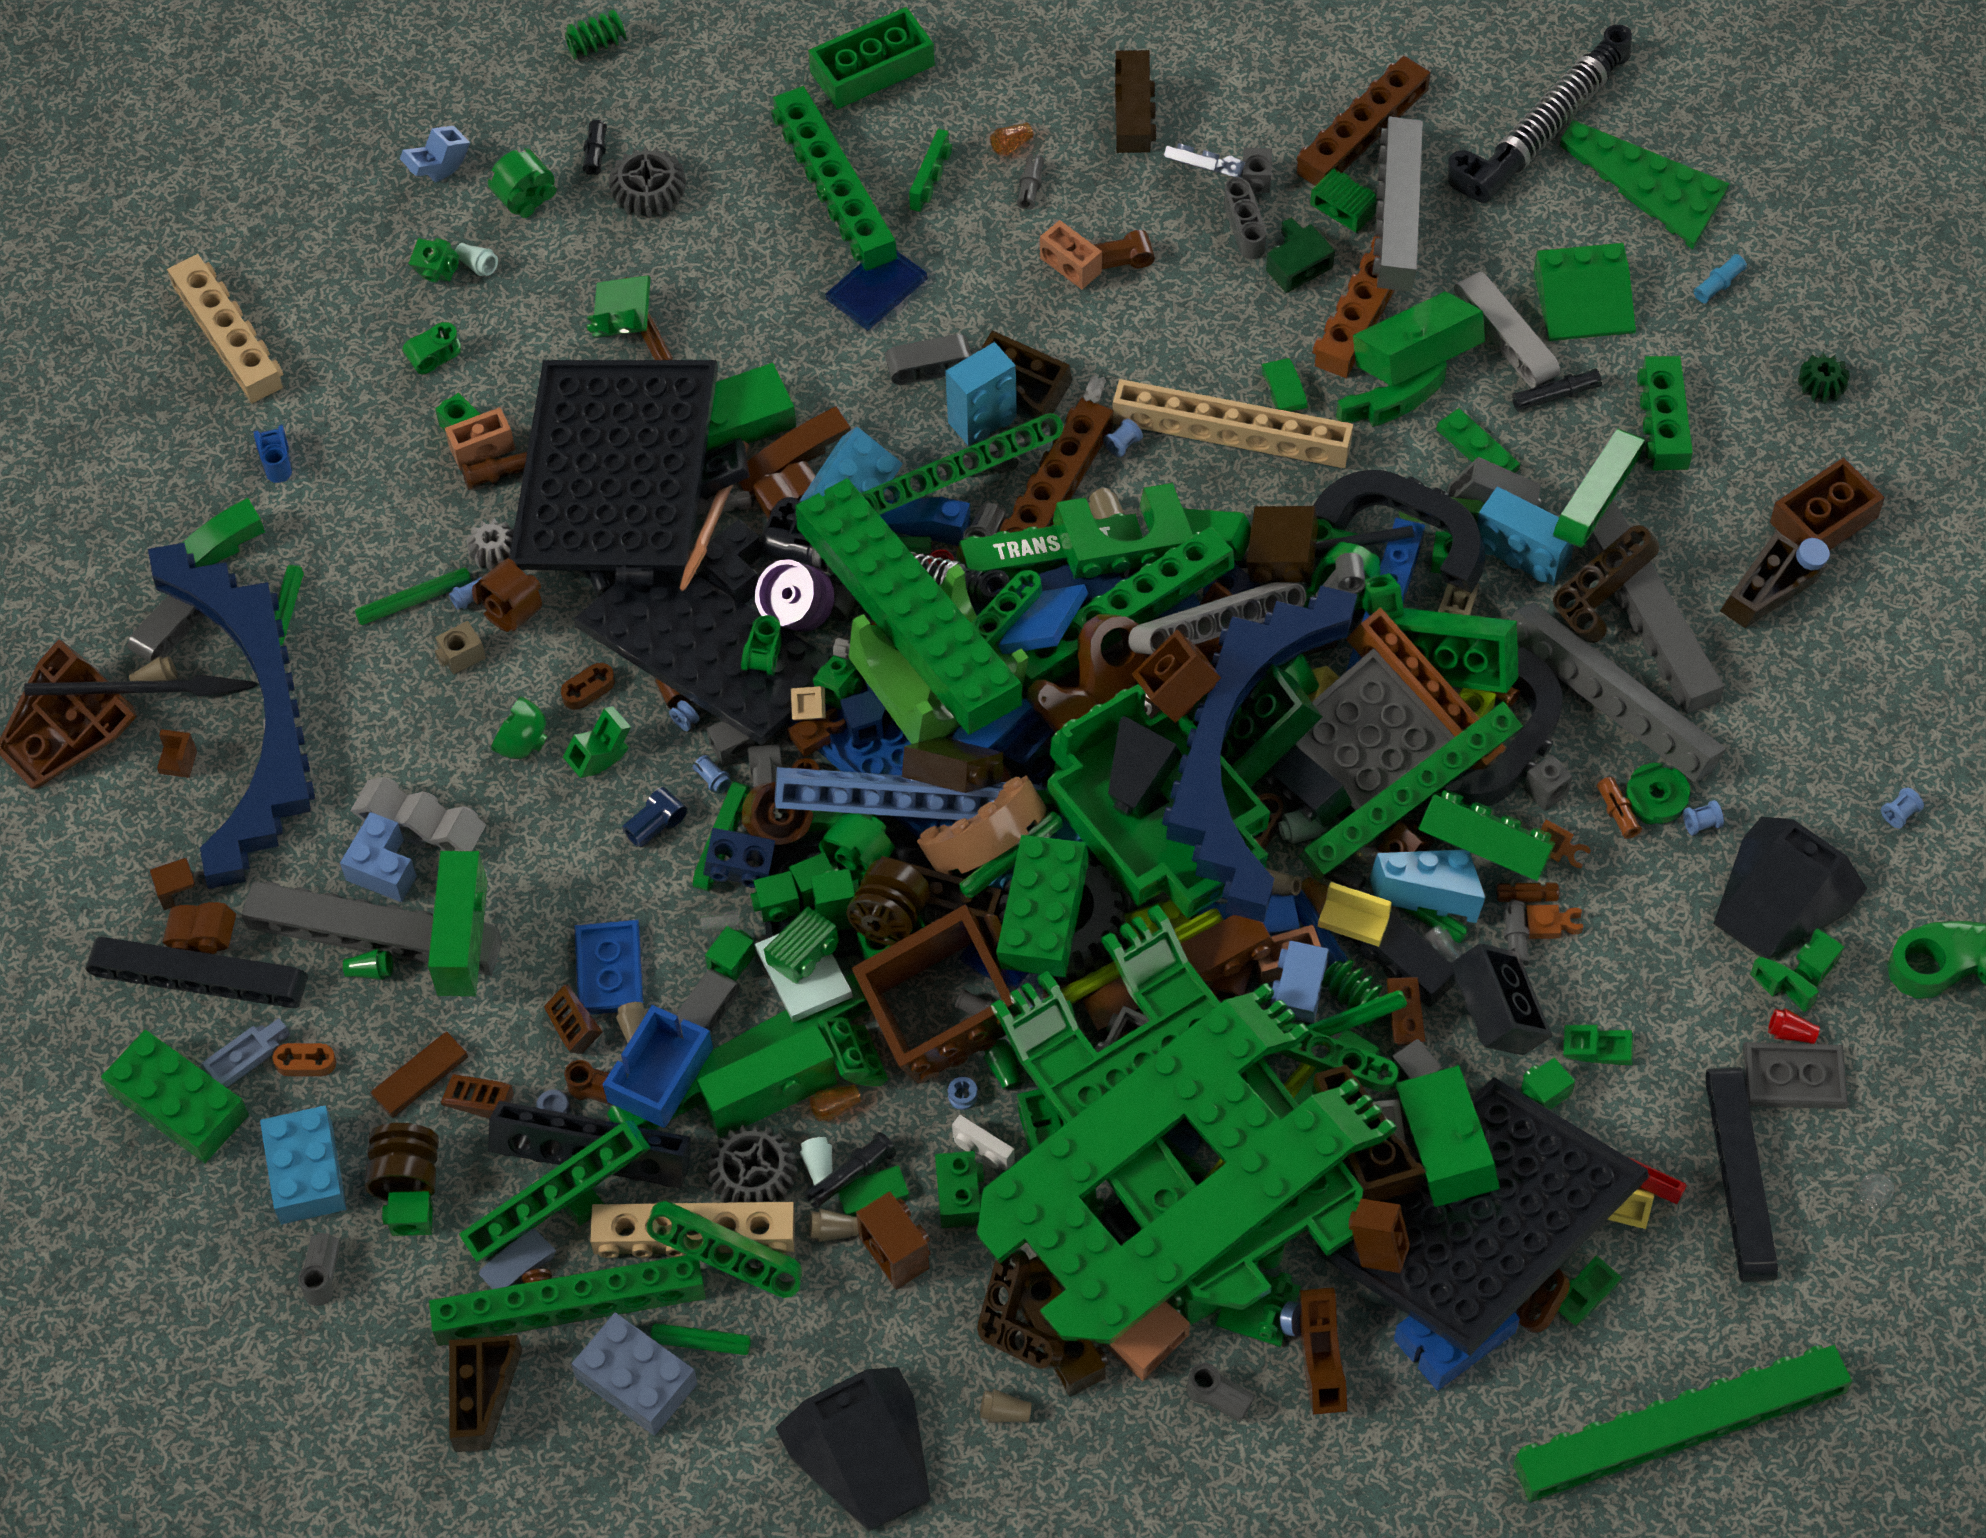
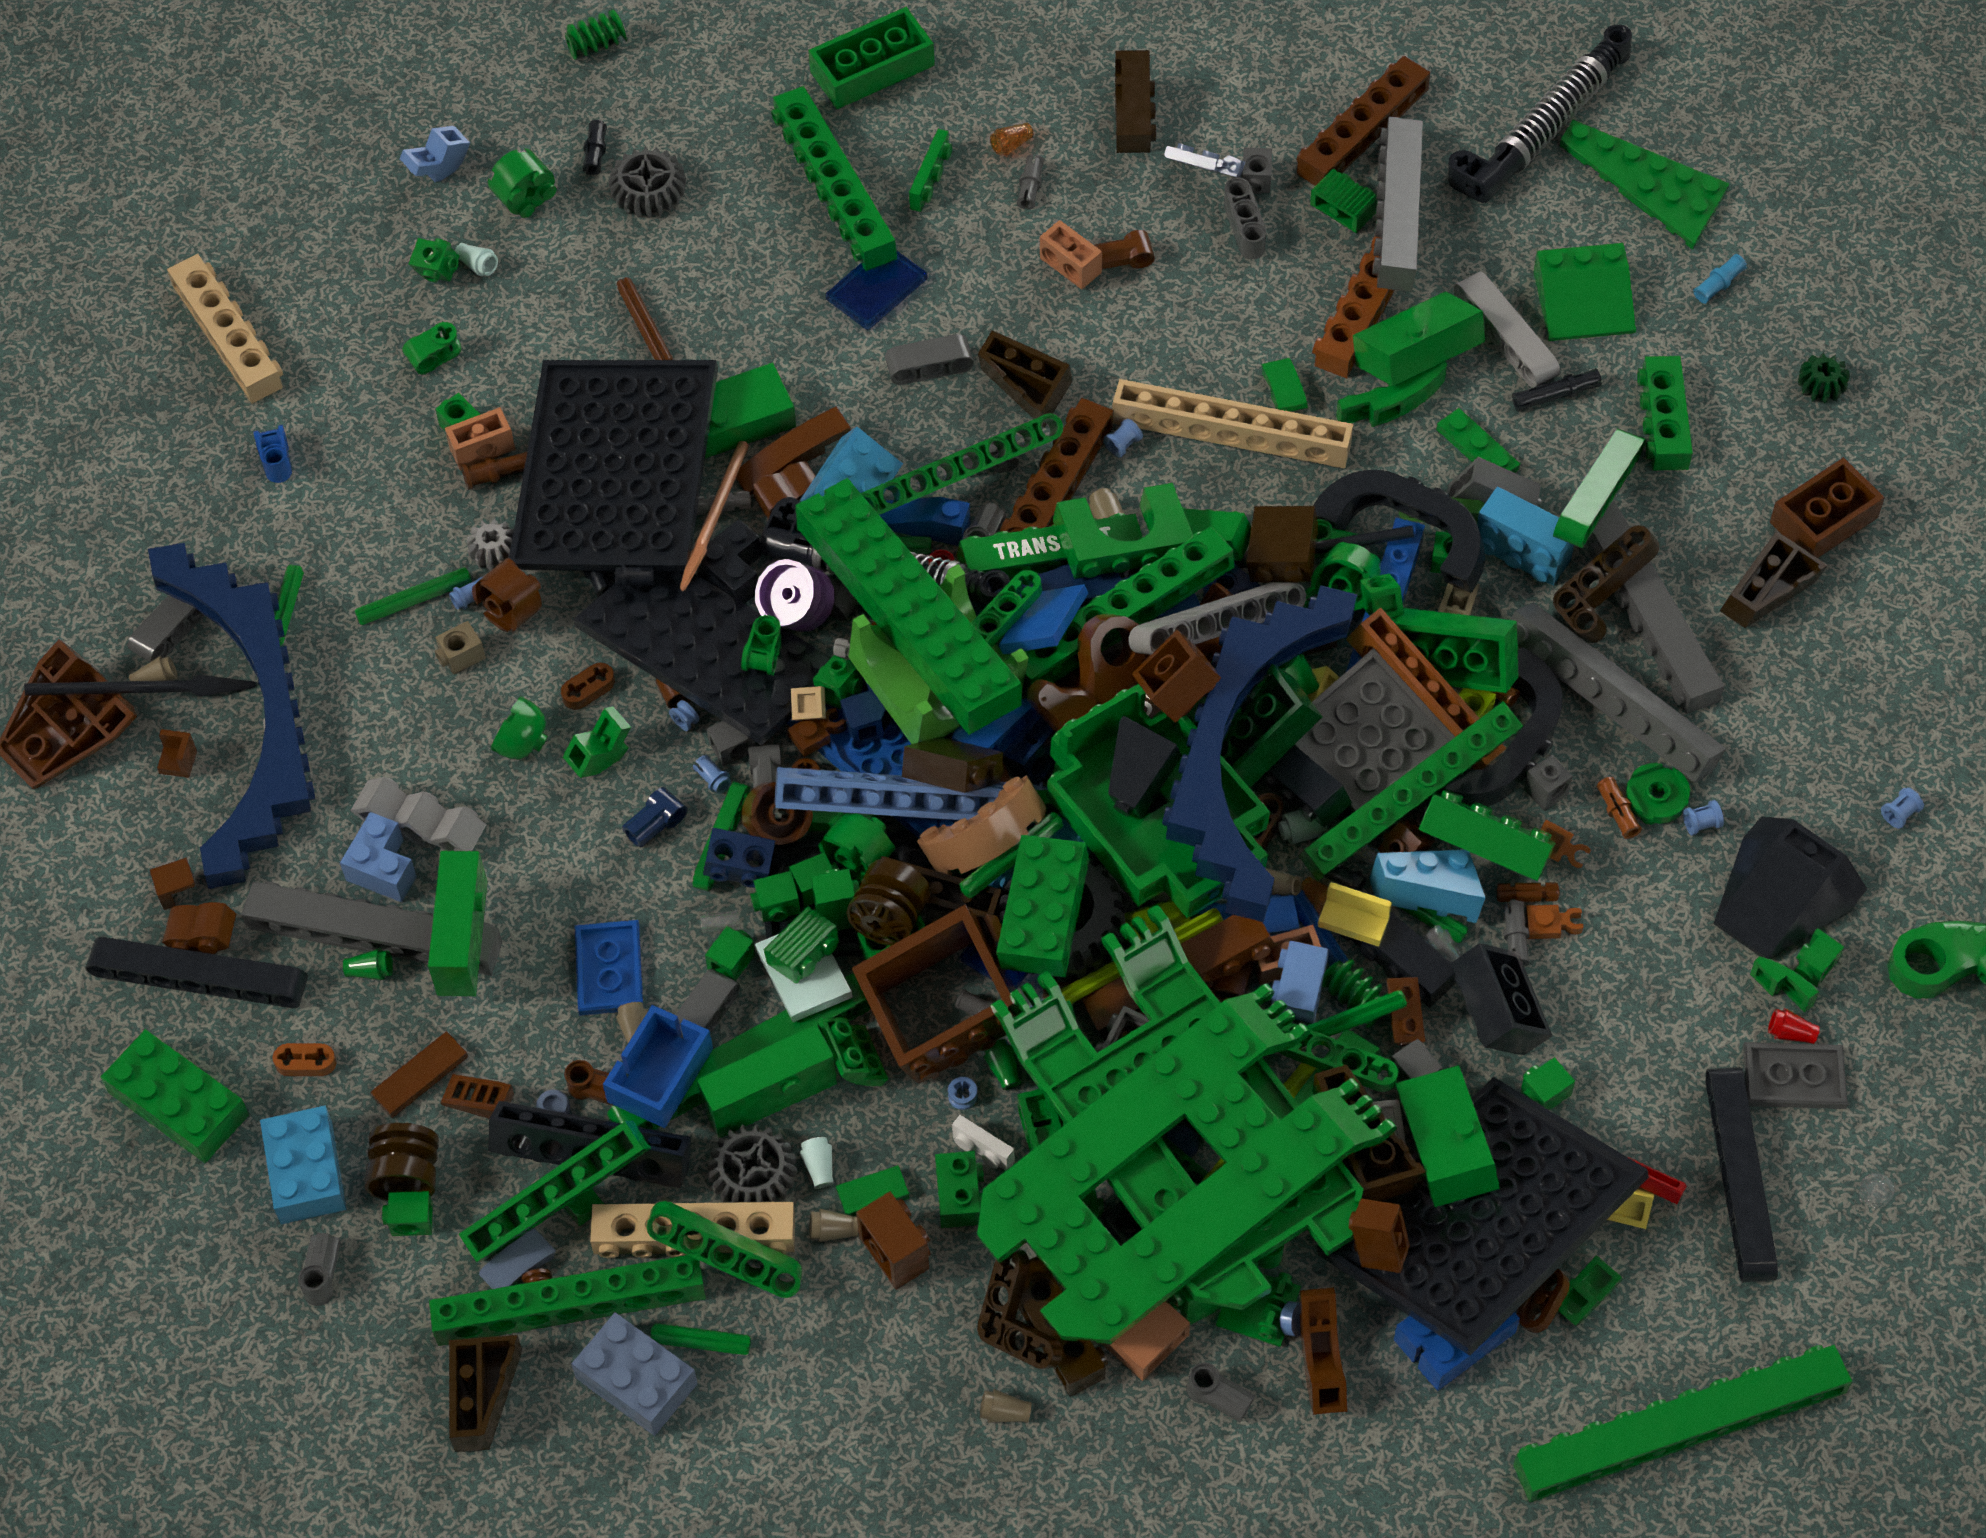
green slope [182,498,265,567] -> none
sand blue hinge [200,1018,290,1088] -> none
reddish brown slope [544,984,603,1054] -> none
green plate [587,275,651,338] -> none
black tile [699,437,750,499] -> none
black wedge [776,1367,931,1532] -> none
black pin [805,1132,896,1209] -> none
clear orange cone [809,1084,861,1122] -> none
dark azure brick [945,342,1017,446] -> none
light grey axle [1084,374,1106,403] -> none
dark green hinge [1266,217,1335,293] -> none
dark grey piece [1316,553,1366,597] -> none
green slope [1563,1025,1633,1065] -> none
medium blue tile [1796,538,1830,570] -> none

